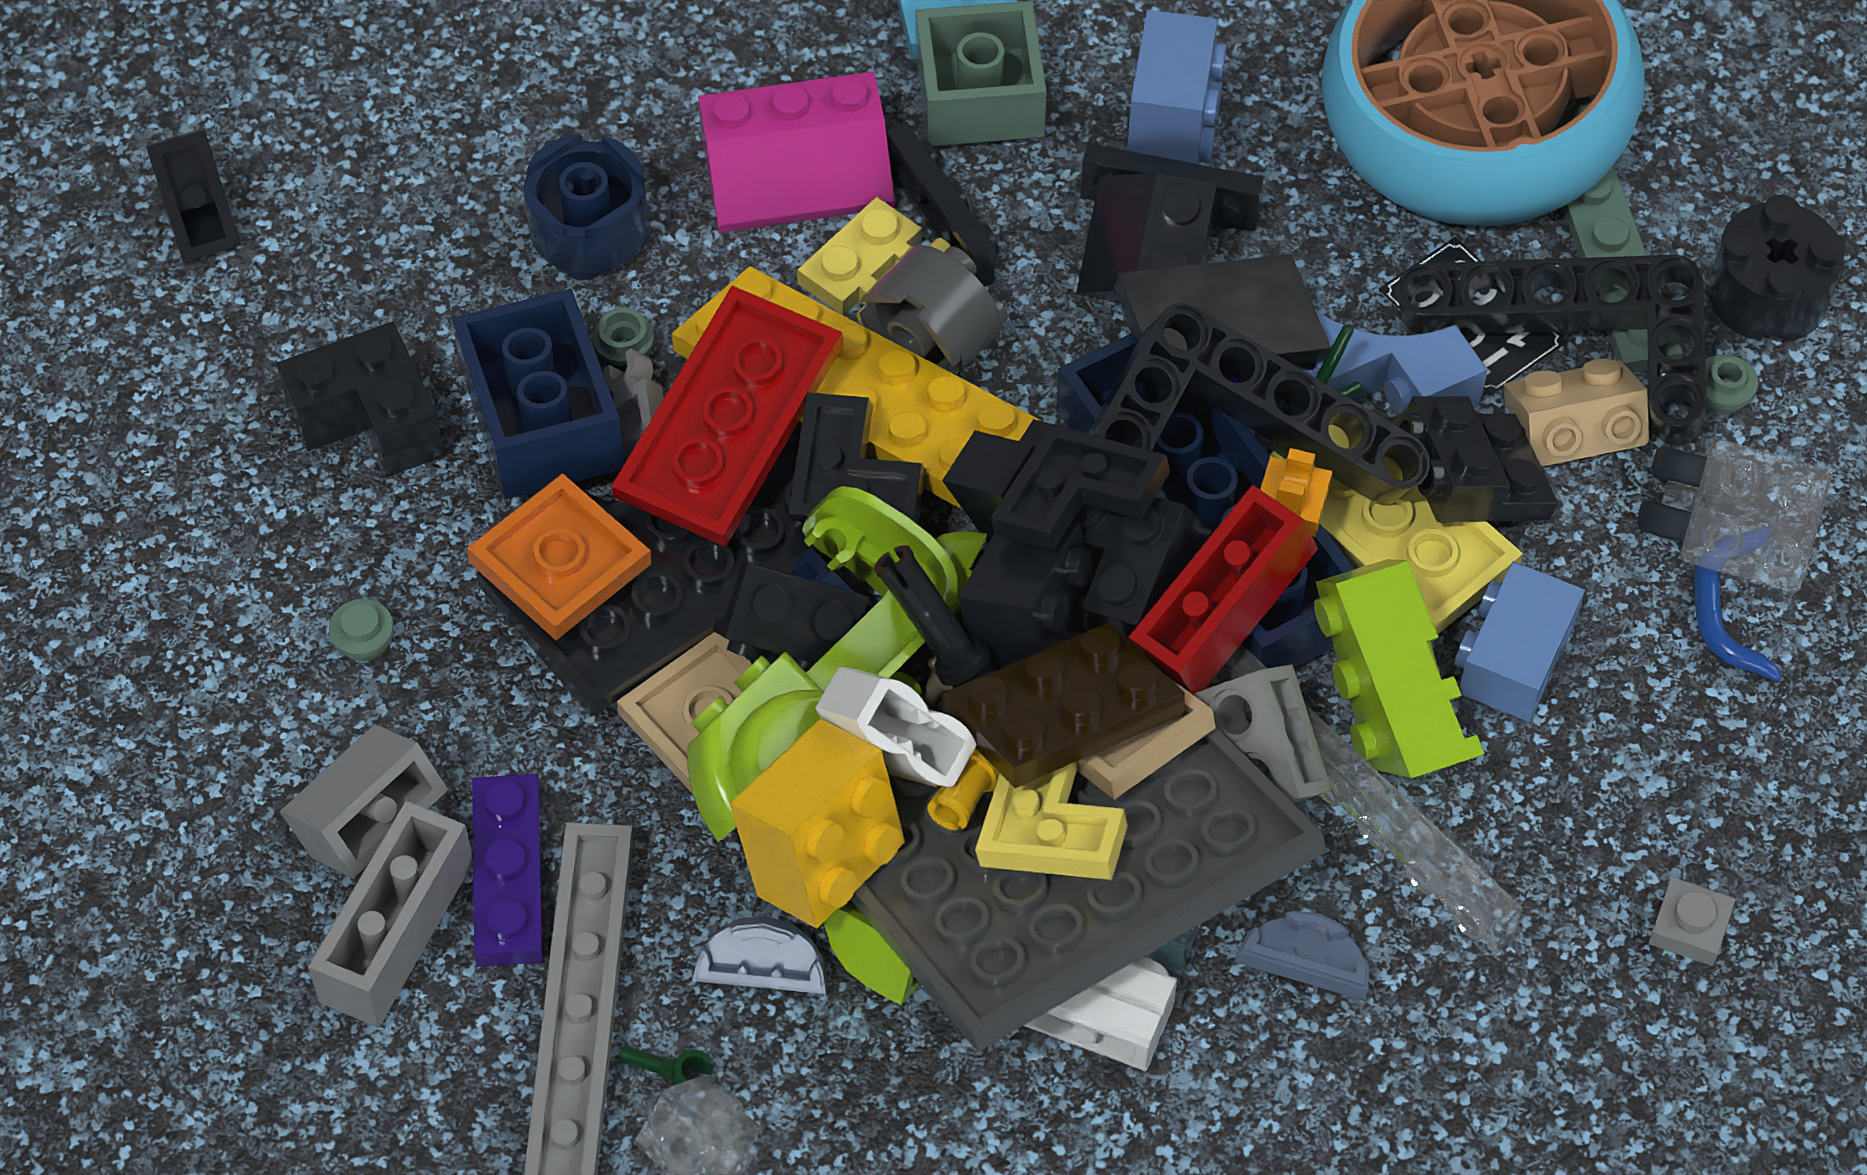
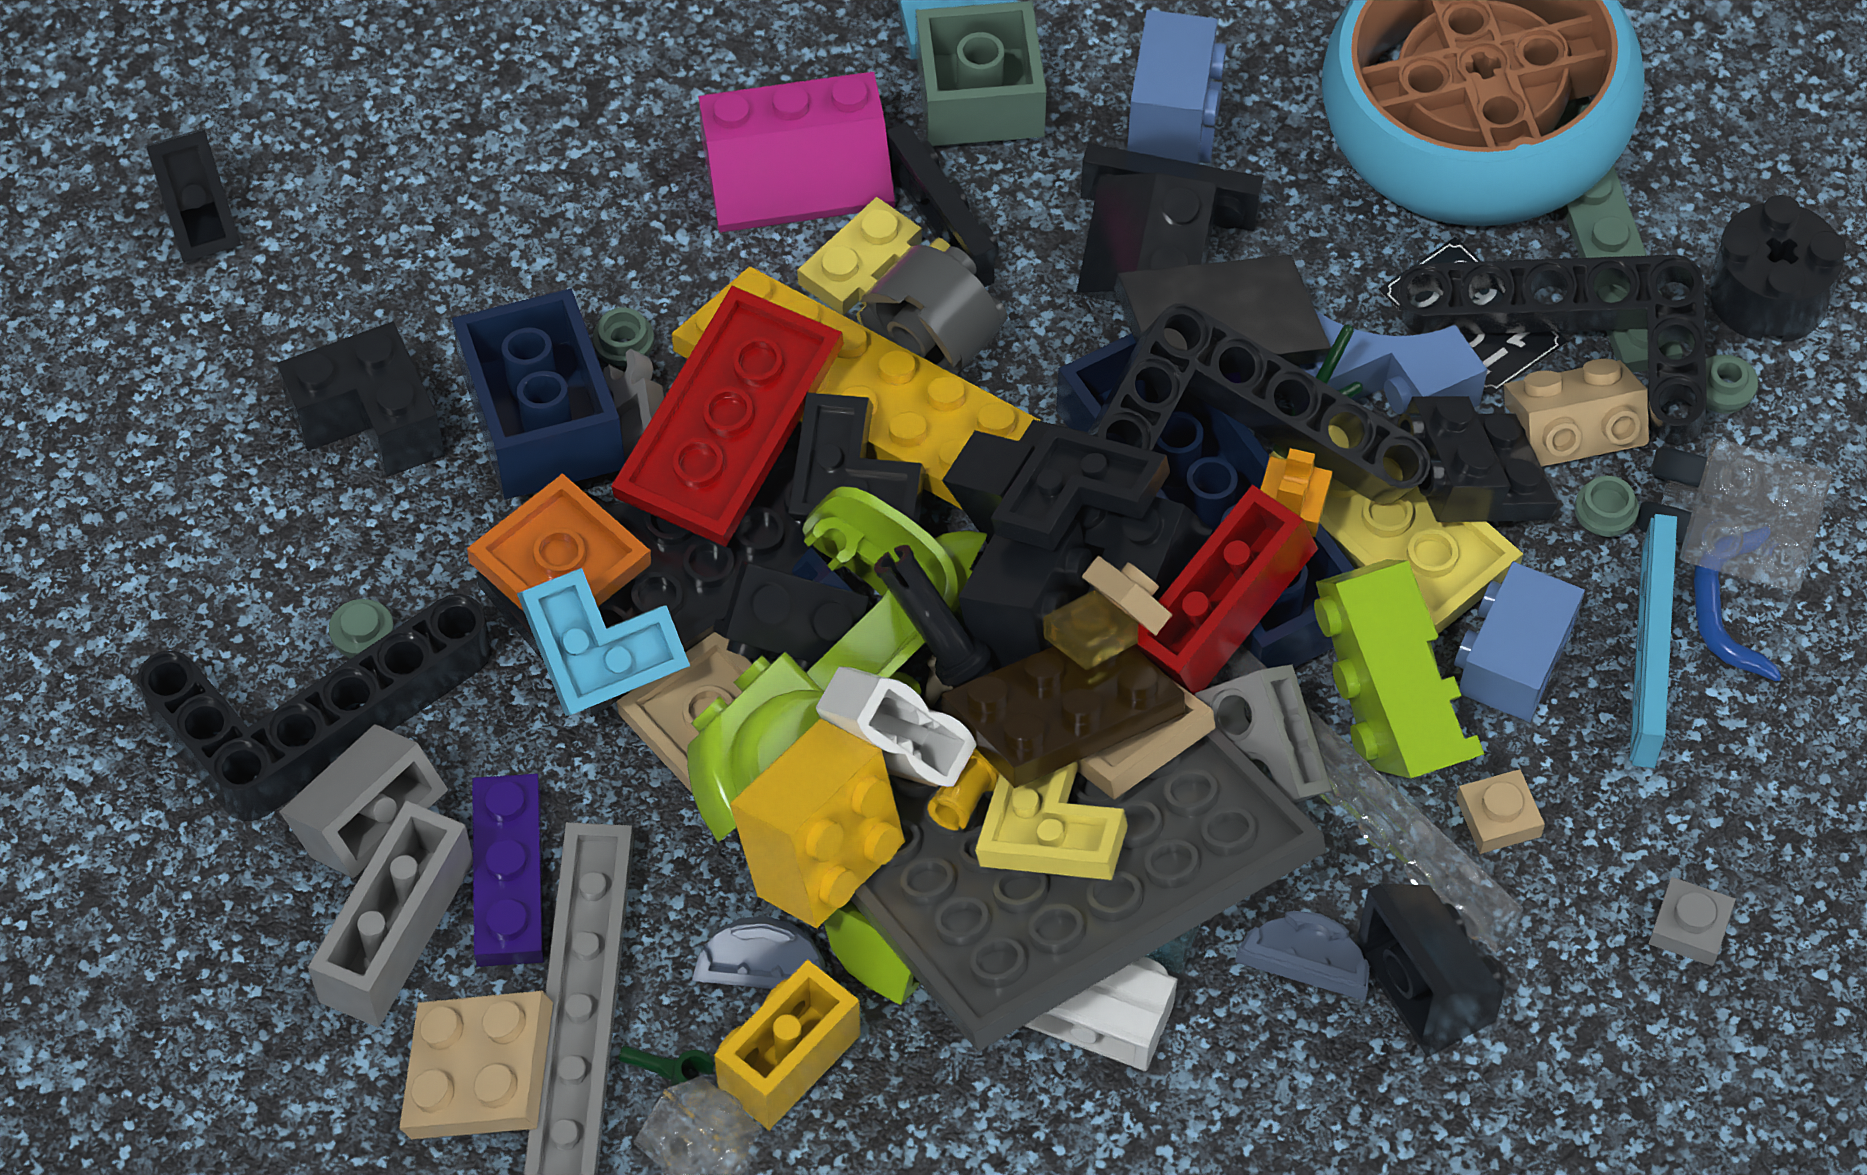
dark blue brick [524,134,649,281] -> none
none -> black beam [138,594,491,821]
none -> tan plate [399,991,553,1139]
none -> medium azure plate [517,568,690,716]
none -> yellow brick [714,959,861,1130]
none -> clear yellow plate [1043,590,1138,670]
none -> tan plate [1082,556,1172,635]
none -> black slope [1356,883,1505,1058]
none -> tan plate [1456,769,1545,854]
none -> sand green plate [1575,475,1639,537]
none -> medium azure tile [1629,514,1677,768]

